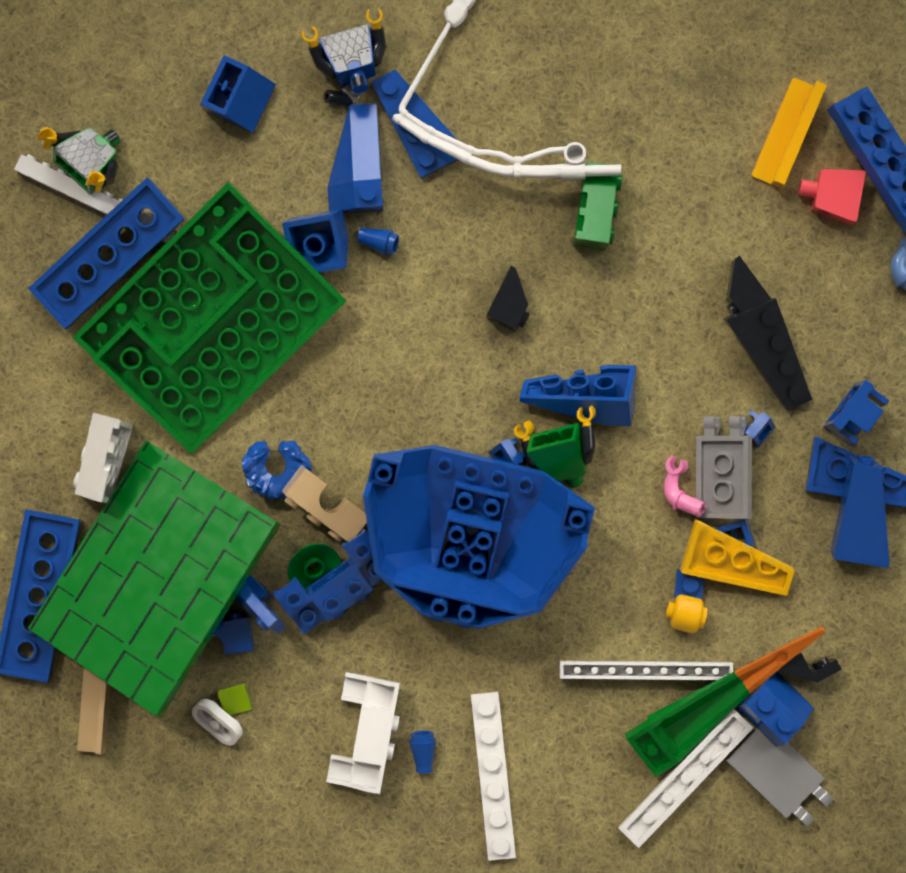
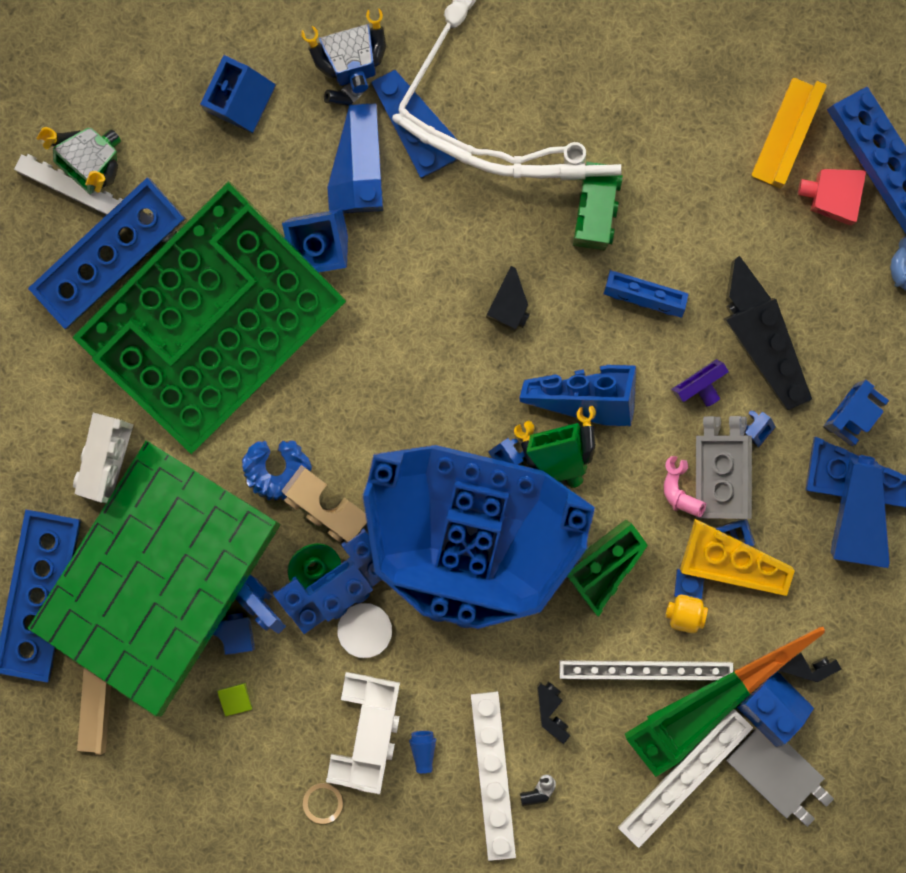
white plate [192,699,243,745] -> none
blue cone [357,227,399,256] -> none
none -> tan piece [303,783,343,824]
none -> white tile [338,603,392,658]
none -> arm [520,774,556,807]
none -> black slope [537,681,571,744]
none -> green wedge [567,519,648,617]
none -> blue plate [603,270,688,318]
none -> dark purple tile [671,359,729,407]

